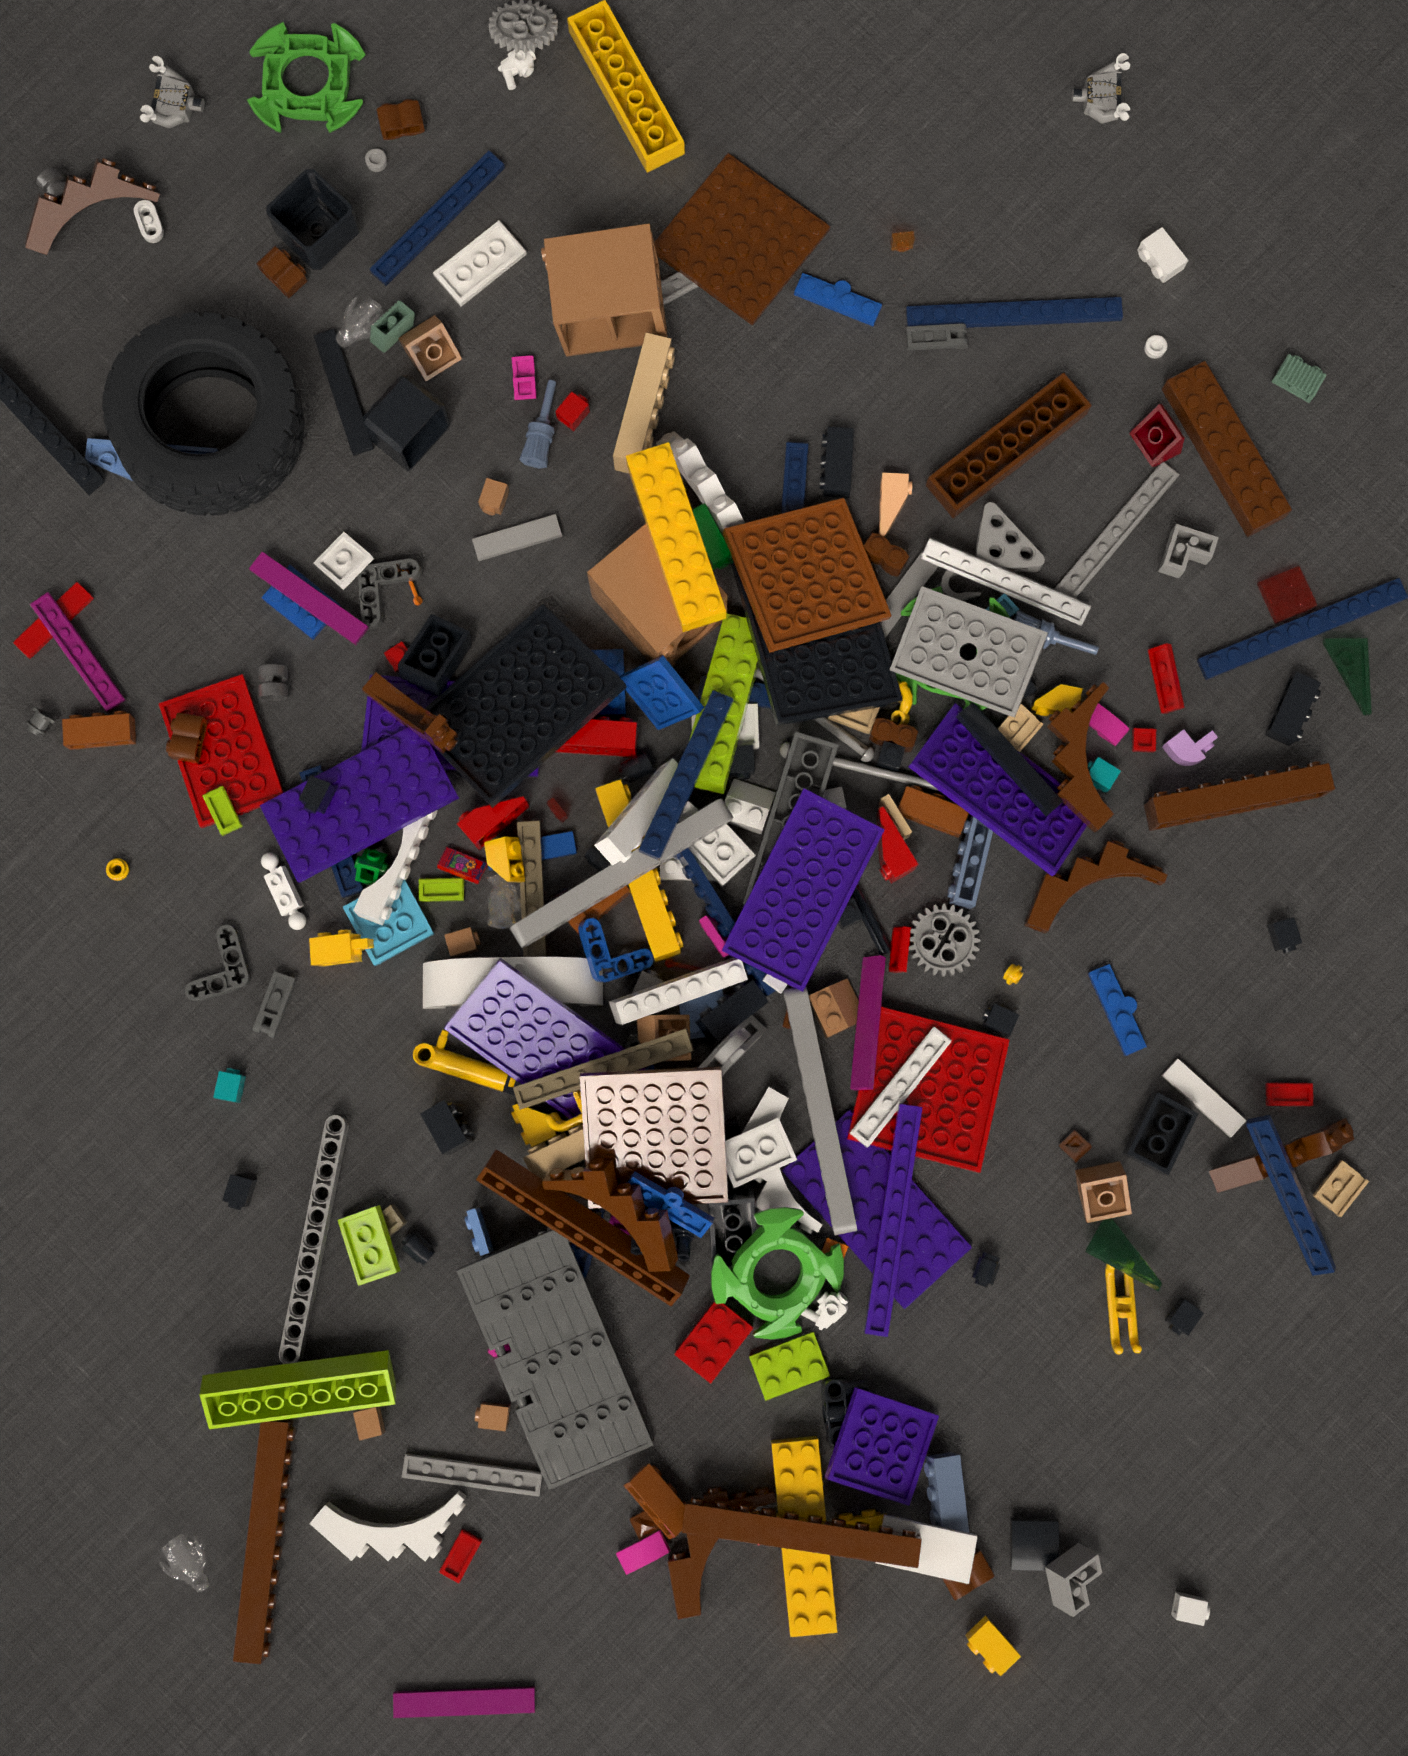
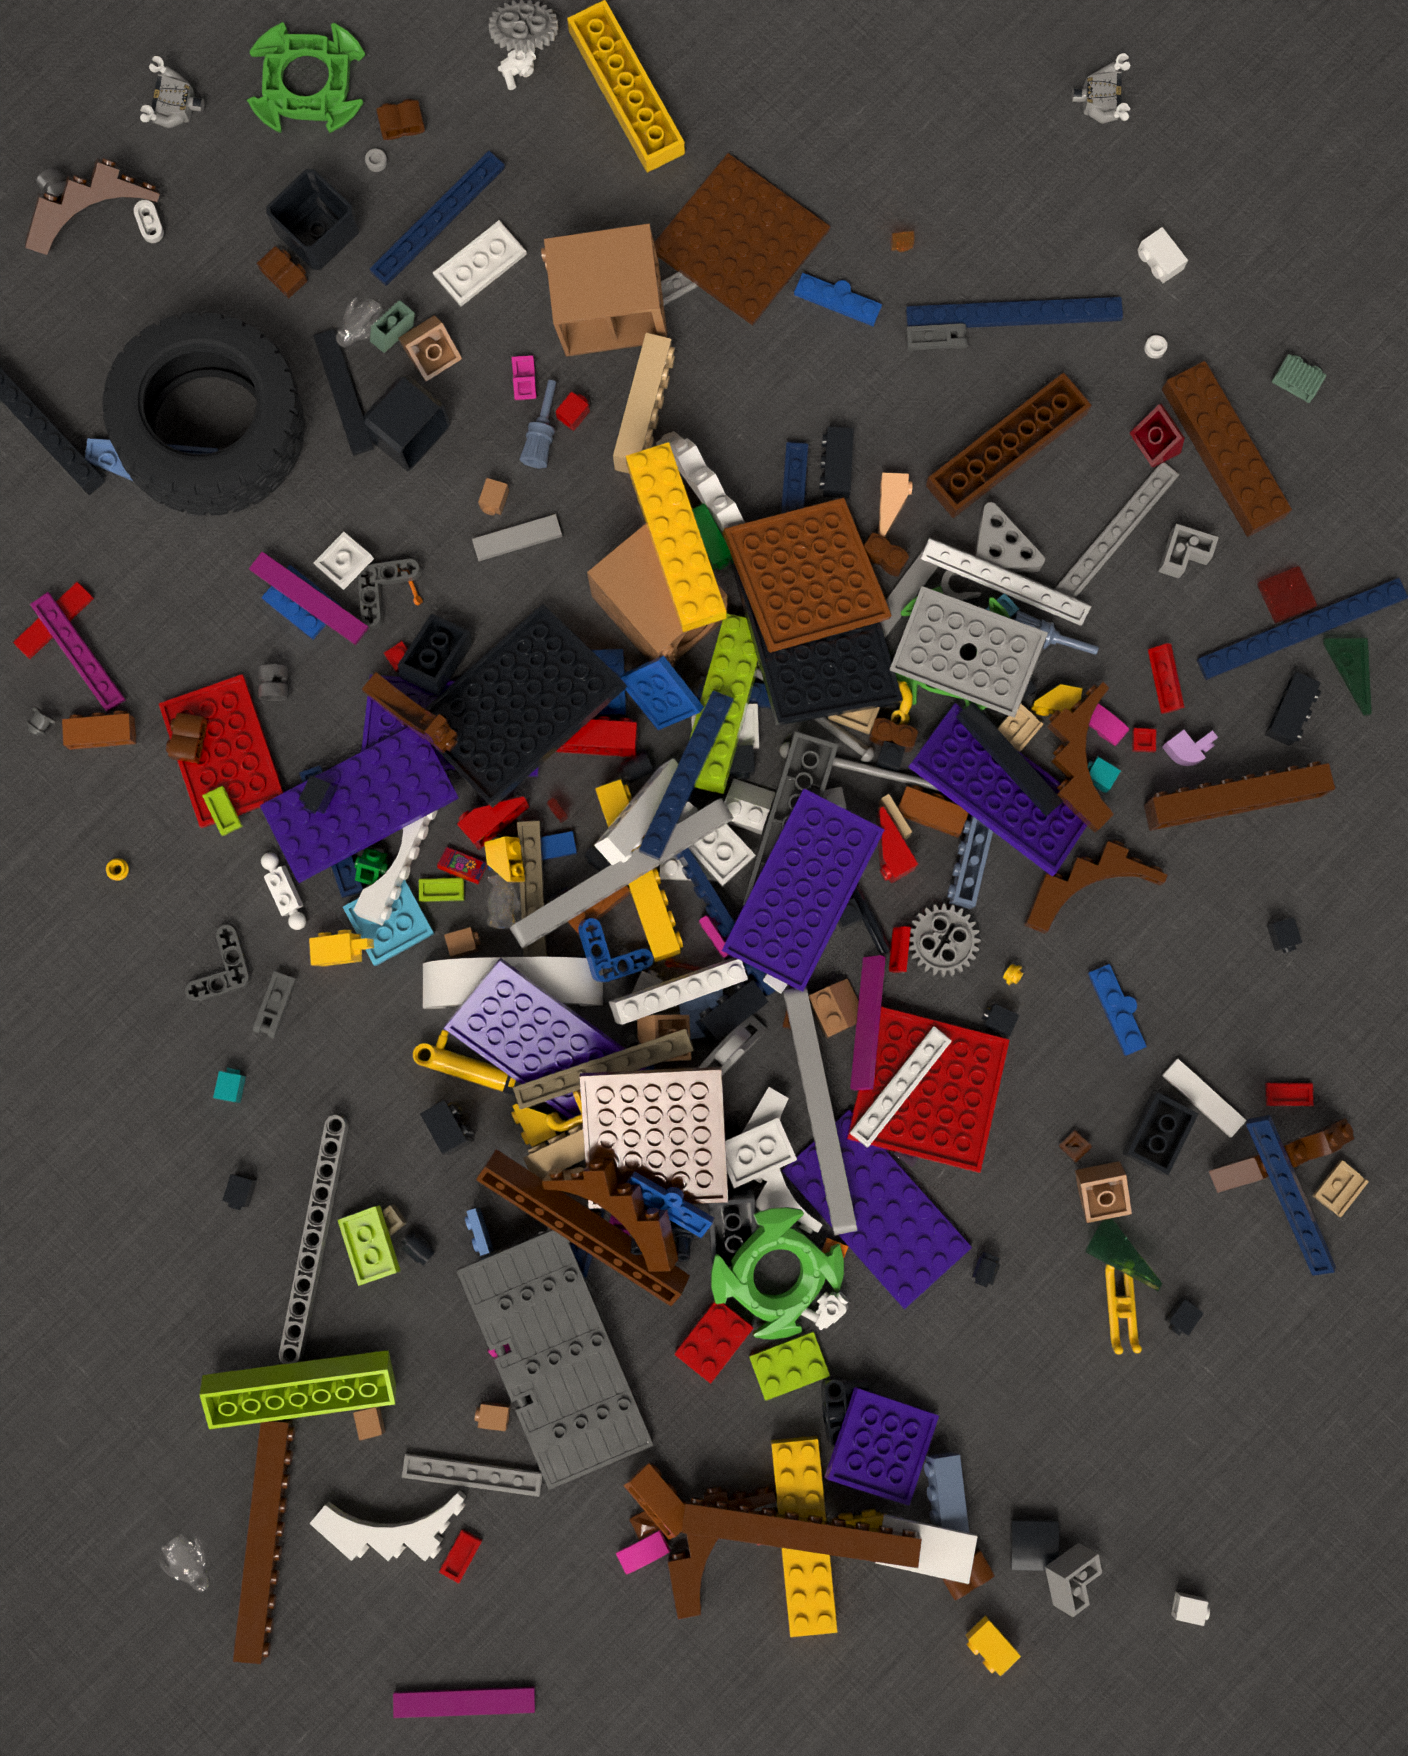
dark purple plate [864,1103,922,1337] -> none

